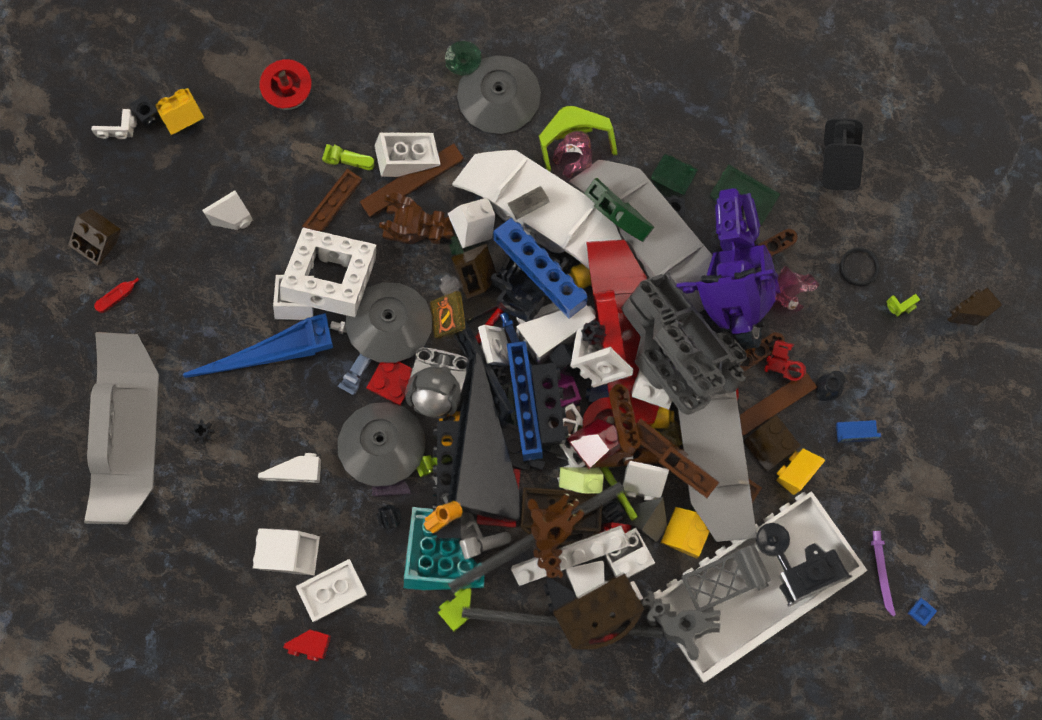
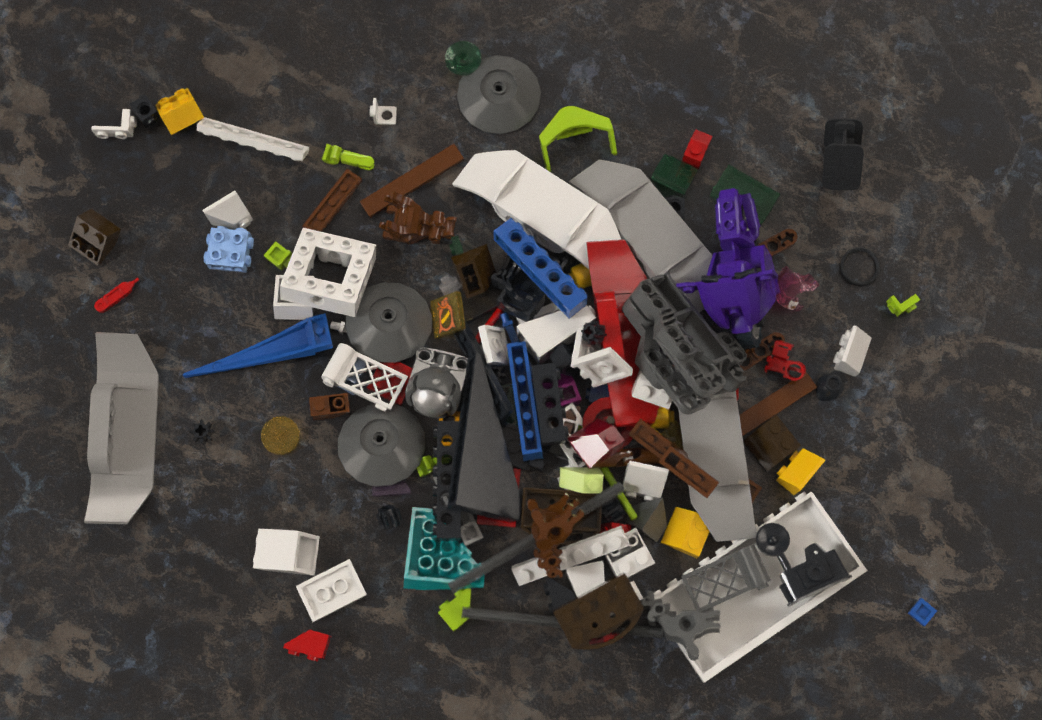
white slope [258,453,321,483] -> none
red piece [259,59,312,110] -> none
white slope [375,133,440,177] -> none
light orange piece [424,501,462,533] -> none
white slope [448,197,495,248] -> none
light grey piece [460,532,511,559] -> none
clear smoke slope [507,186,550,220] -> none
clear pink piece [553,131,592,178] -> none
dark green slope [584,178,655,242] -> none
reddish brown beam [609,384,640,454] -> none
blue panel [836,420,881,443] -> none
medium lavender sword [871,531,895,616] -> none
dark brown slope [947,287,1002,326] -> none
none -> white plate [197,117,309,161]
none -> light blue brick [204,226,254,273]
none -> clear yellow tile [261,416,300,455]
none -> lime bracket [264,242,292,271]
none -> reddish brown slope [309,393,350,421]
none -> white piece [321,343,408,412]
none -> white bracket [370,98,397,125]
none -> red slope [681,130,713,169]
none -> white slope [833,325,871,377]

